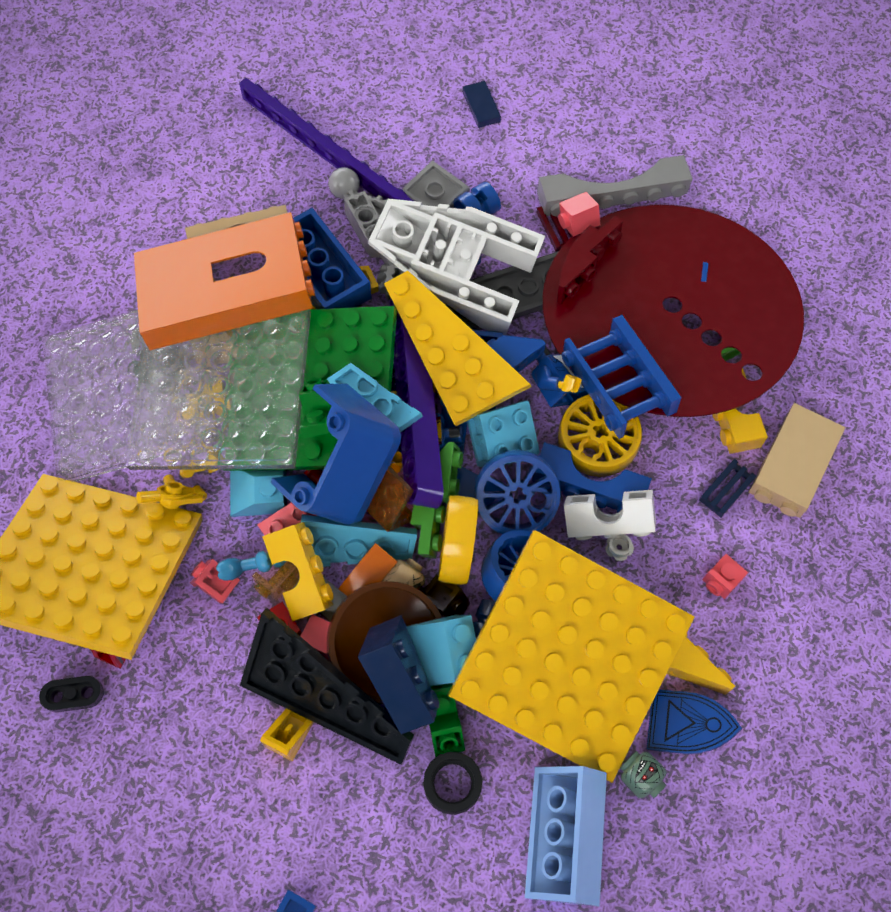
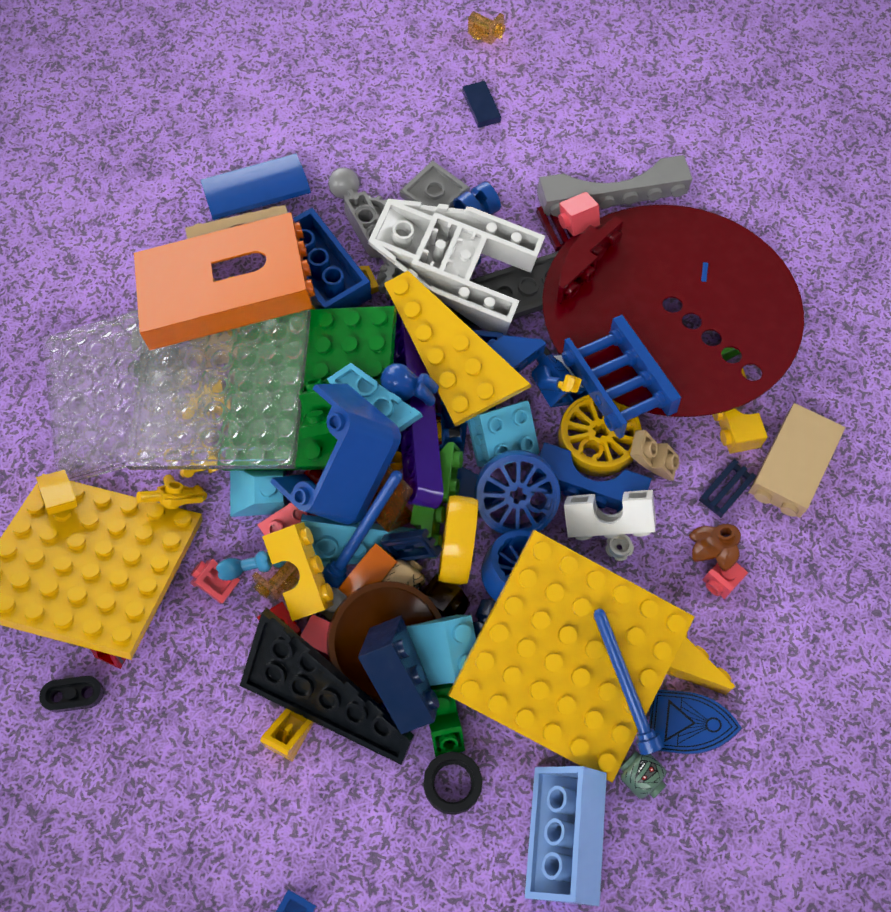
dark purple plate [239,77,422,205] -> none
none -> yellow slope [36,469,78,515]
none -> blue slope [200,153,311,220]
none -> blue piece [322,470,403,588]
none -> blue piece [380,363,439,406]
none -> dark blue tile [380,528,442,561]
none -> clear yellow bracket [468,11,505,45]
none -> blue piece [593,609,664,755]
none -> tan slope [630,430,679,481]
none -> dark orange plate [689,524,741,571]

